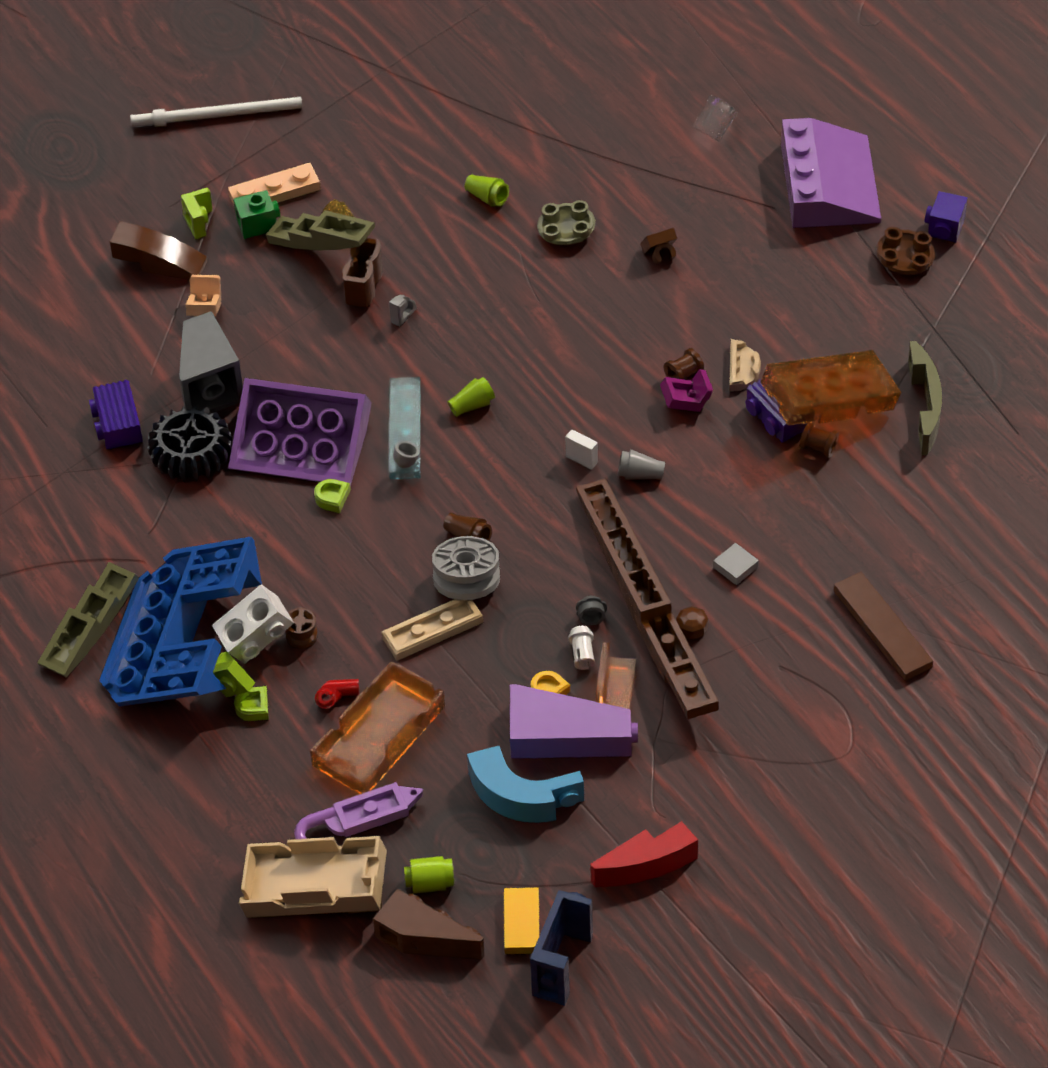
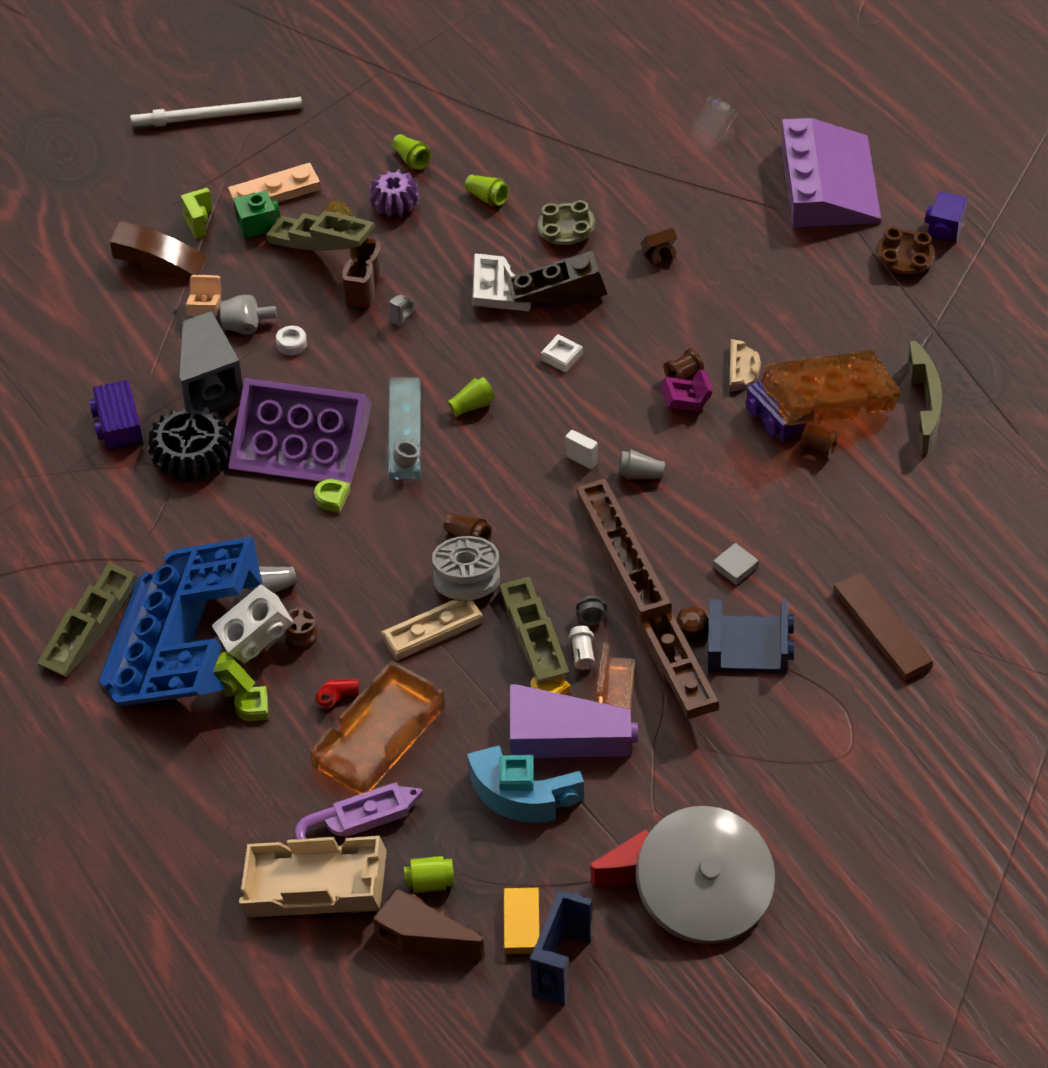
none -> light grey piece [220,295,277,335]
none -> light grey cone [249,566,297,593]
none -> white tile [276,326,307,355]
none -> medium lavender gear [370,169,419,218]
none -> lime cone [392,134,432,170]
none -> white wing [472,253,531,311]
none -> olive slope [499,577,569,683]
none -> teal tile [499,755,534,790]
none -> dark brown slope [508,250,607,304]
none -> white tile [541,334,583,373]
none -> light grey dish [636,806,775,944]
none -> dark blue panel [708,599,794,673]

